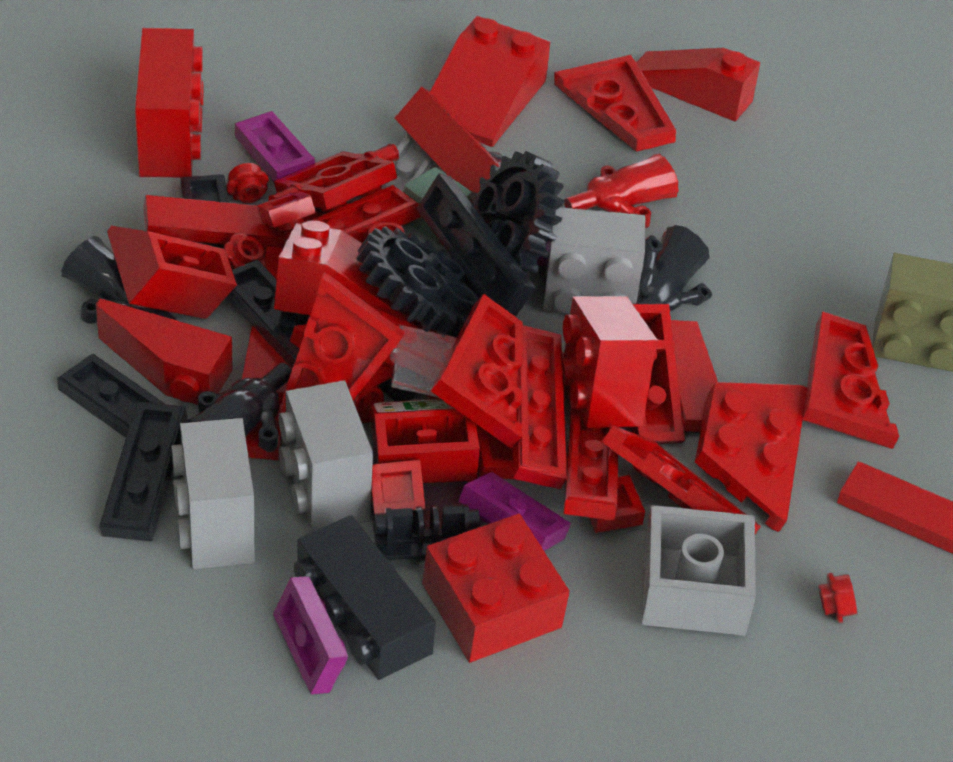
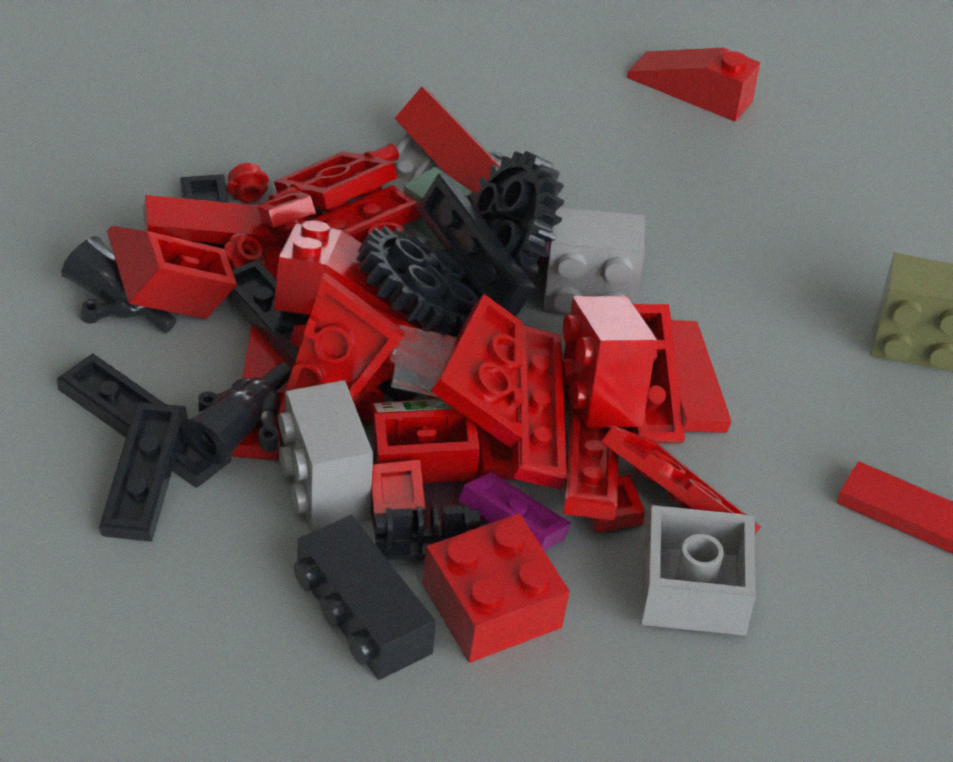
red slope [96,298,233,405] -> none
red brick [135,28,204,178] -> none
light grey brick [171,418,255,569] -> none
magenta plate [235,111,315,182] -> none
magenta plate [273,577,348,694] -> none
red slope [430,16,551,147] -> none
red wing [554,54,676,152] -> none
red piece [564,153,679,228] -> none
black piece [639,225,712,311] -> none
red wing [694,382,807,532] -> none
red wing [803,311,900,449] -> none
red plate [818,573,857,623] -> none

